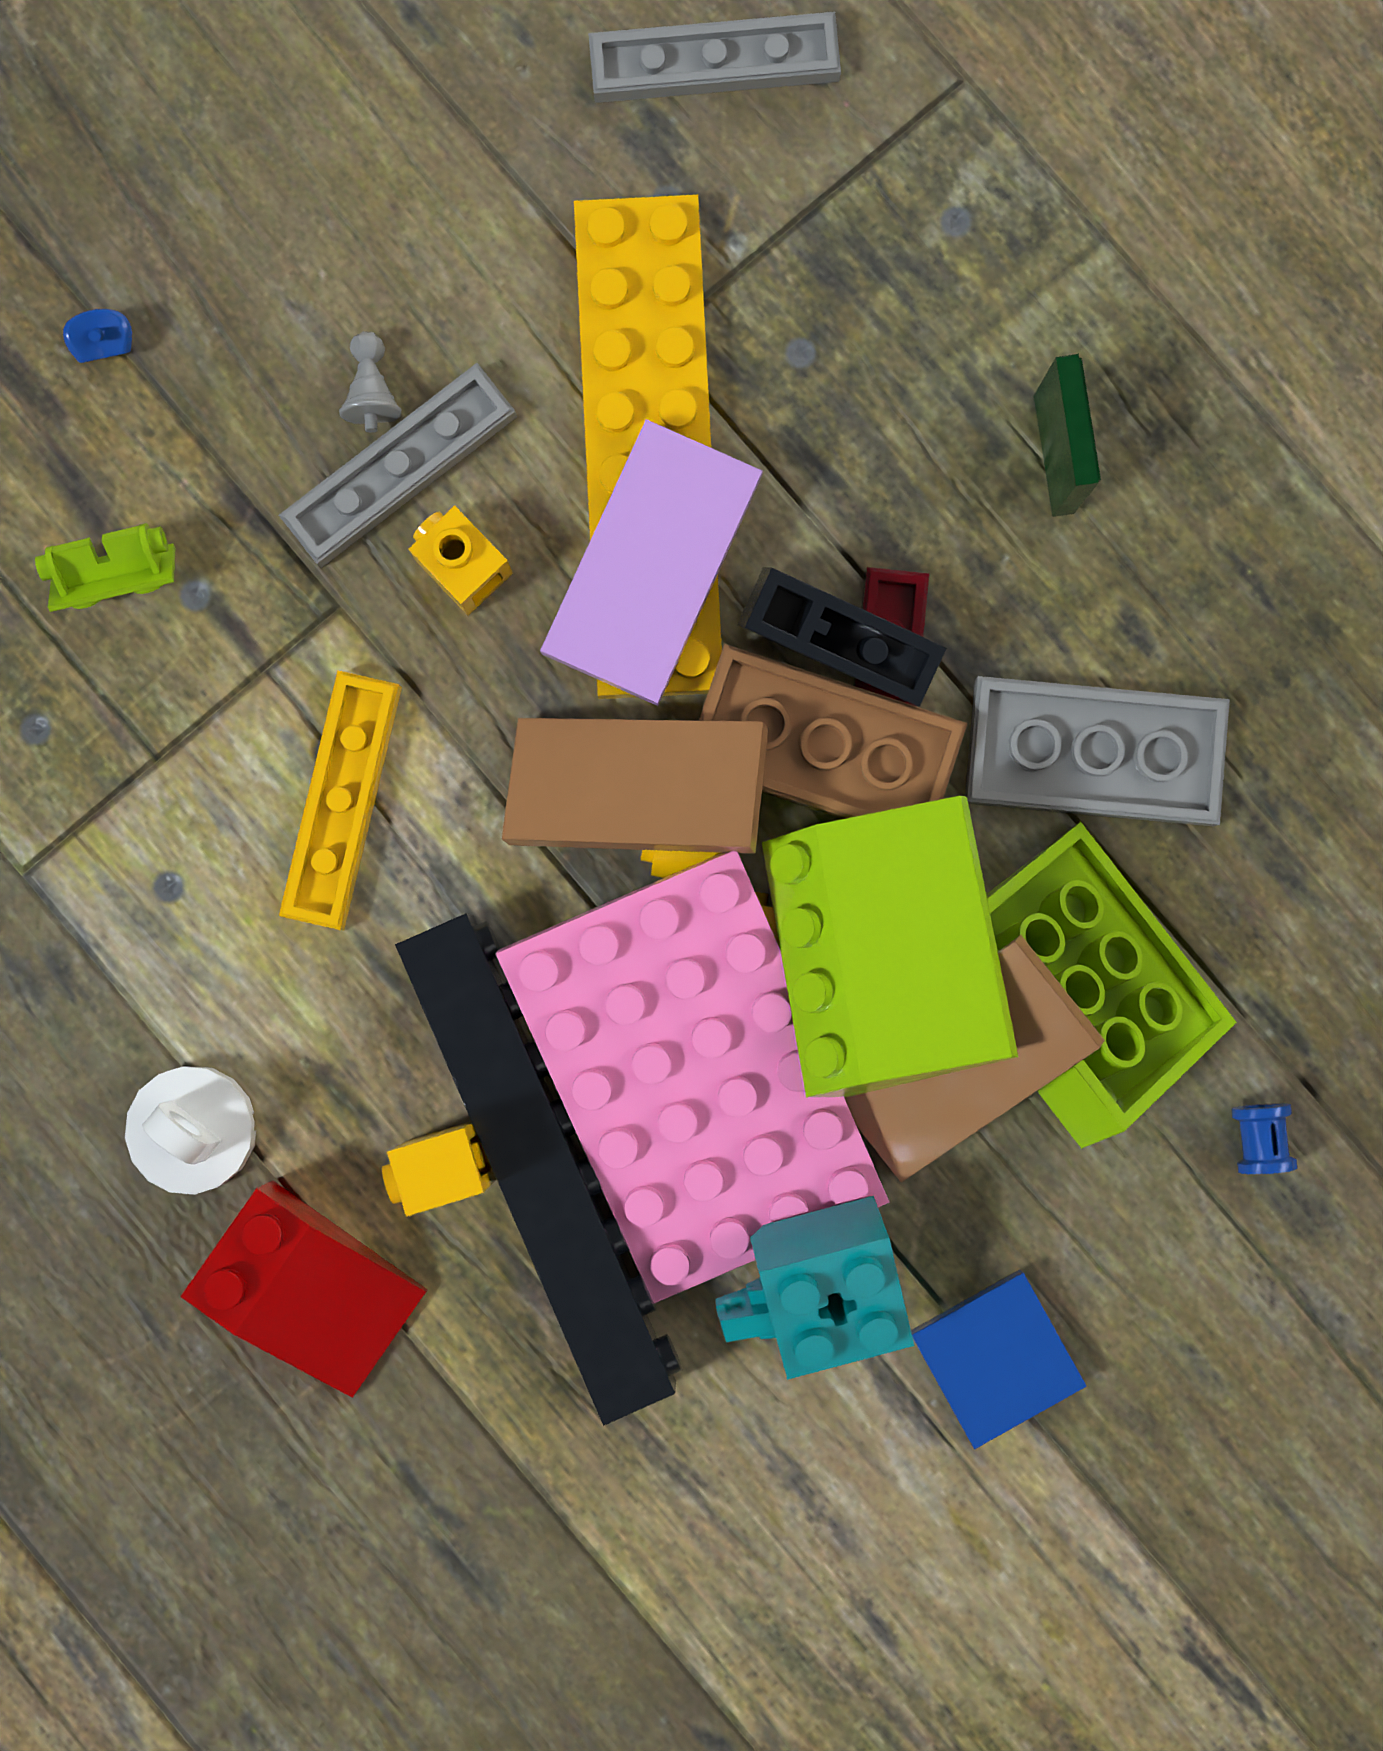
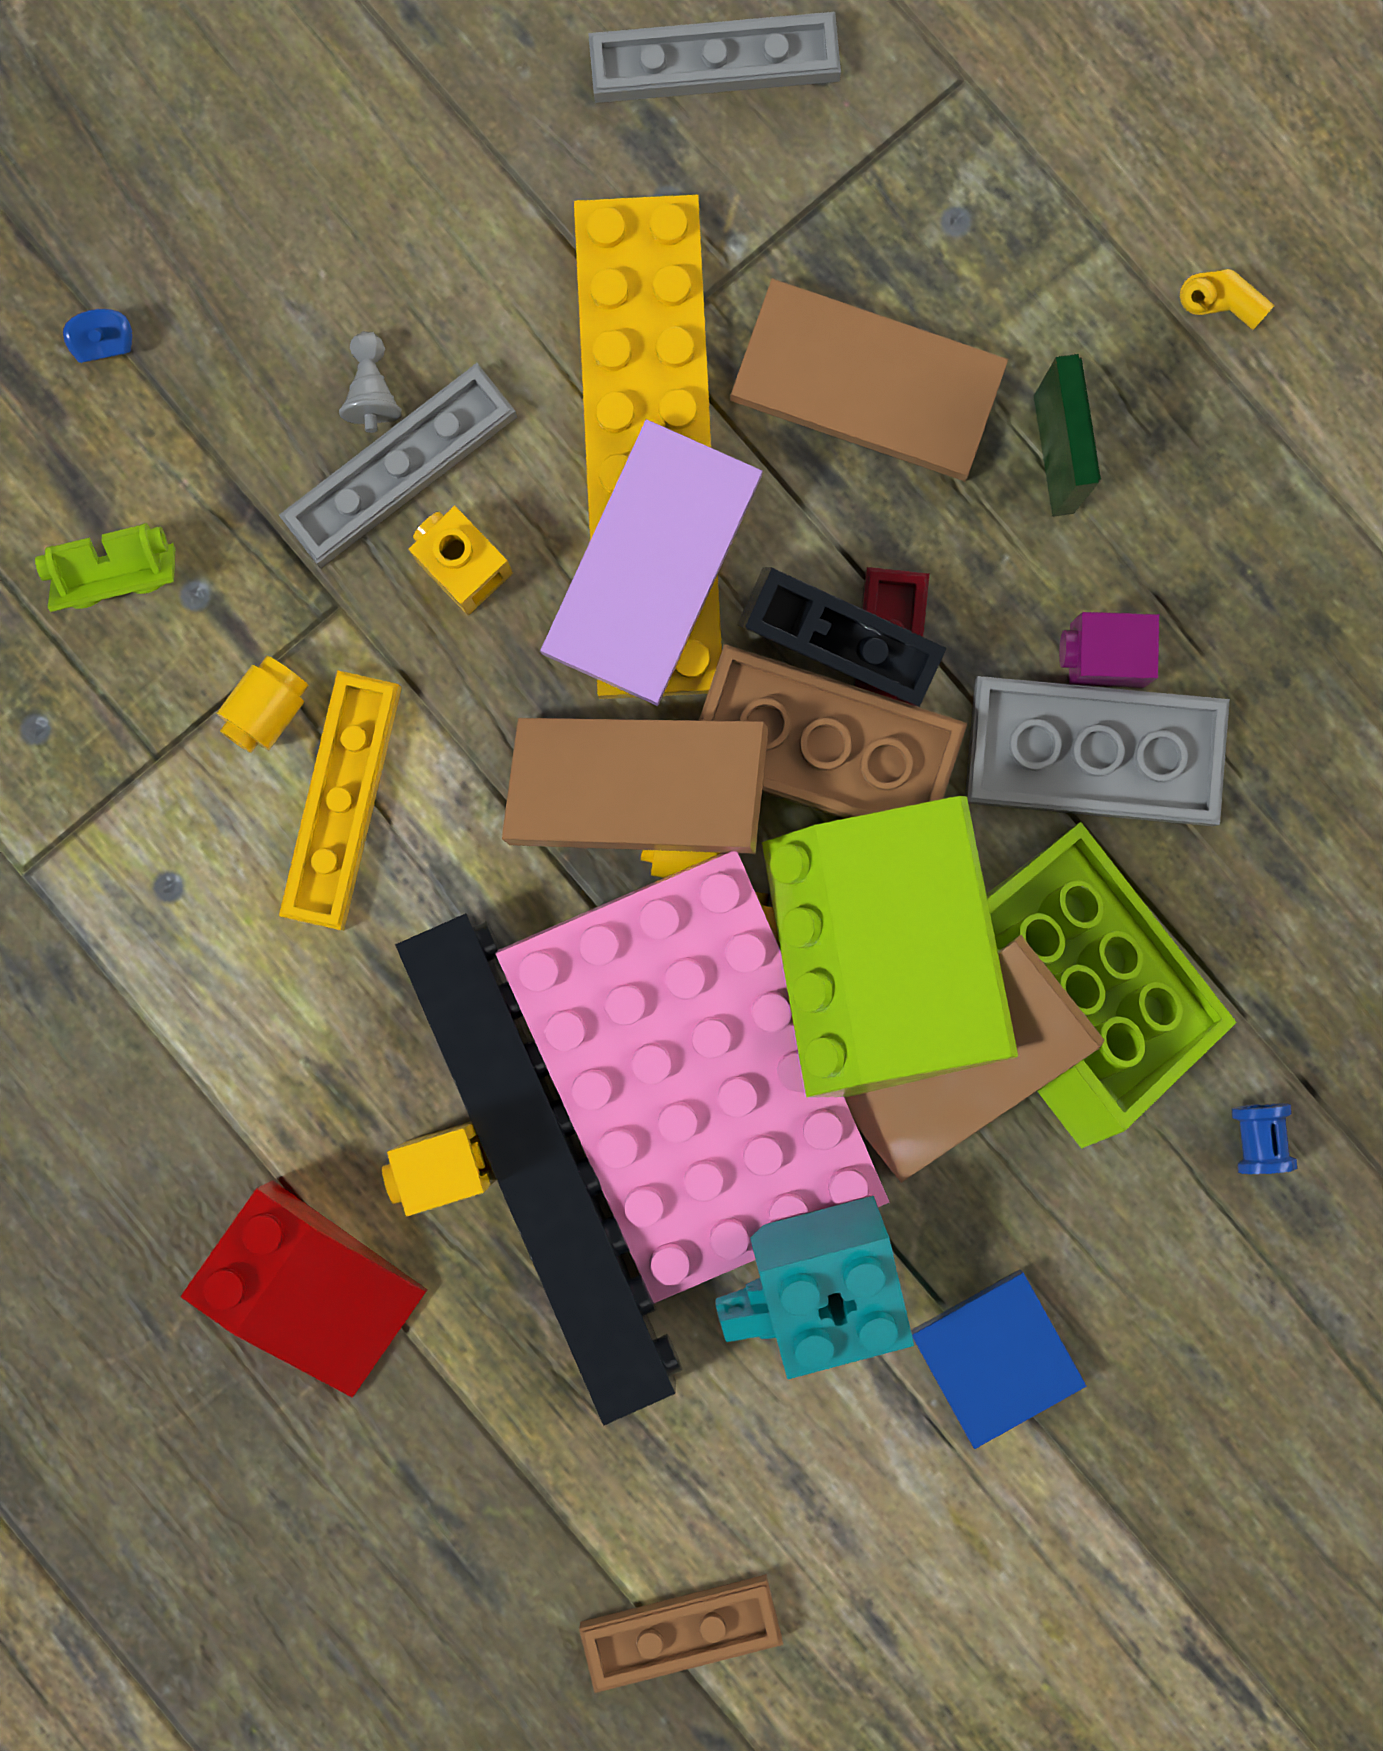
white tile [125,1066,256,1195] -> none
none -> yellow brick [216,656,309,753]
none -> medium nougat tile [579,1574,783,1693]
none -> medium nougat tile [730,278,1008,481]
none -> magenta brick [1059,612,1160,688]
none -> yellow arm [1180,269,1275,330]

